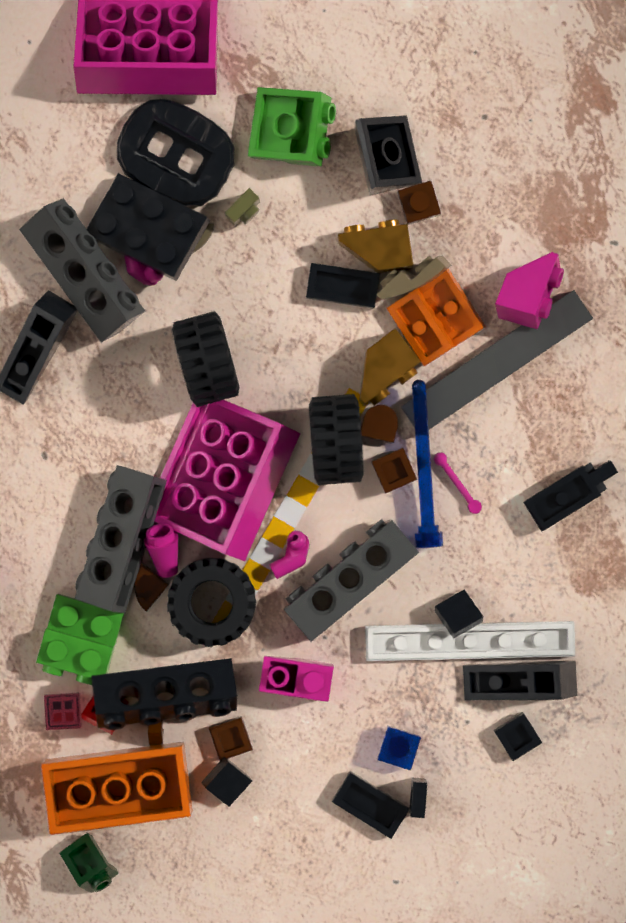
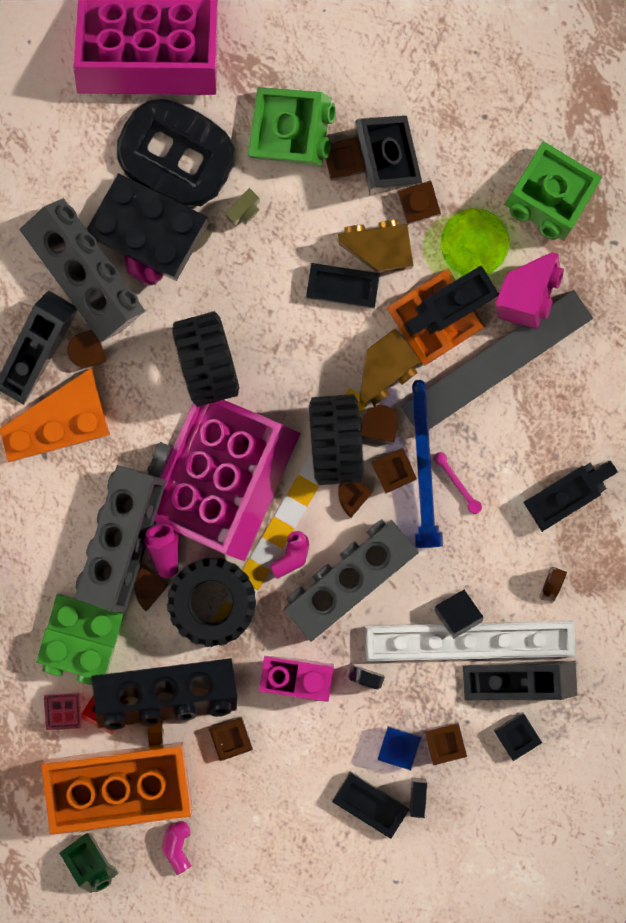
black tile [201,757,252,807] -> none
dark tan slope [376,255,452,300] -> none
none -> orange wing [0,368,110,462]
none -> reddish brown tile [67,329,108,368]
none -> dark grey tile [147,442,173,478]
none -> dark pink arm [162,821,192,875]
none -> reddish brown tile [325,137,365,181]
none -> reddish brown tile [338,482,373,518]
none -> black tile [348,664,385,690]
none -> black hinge [403,265,499,337]
none -> reddish brown plate [424,722,467,766]
none -> clear neon green tile [440,208,510,276]
none -> bright green plate [504,141,602,241]
none -> reddish brown tile [540,567,567,603]

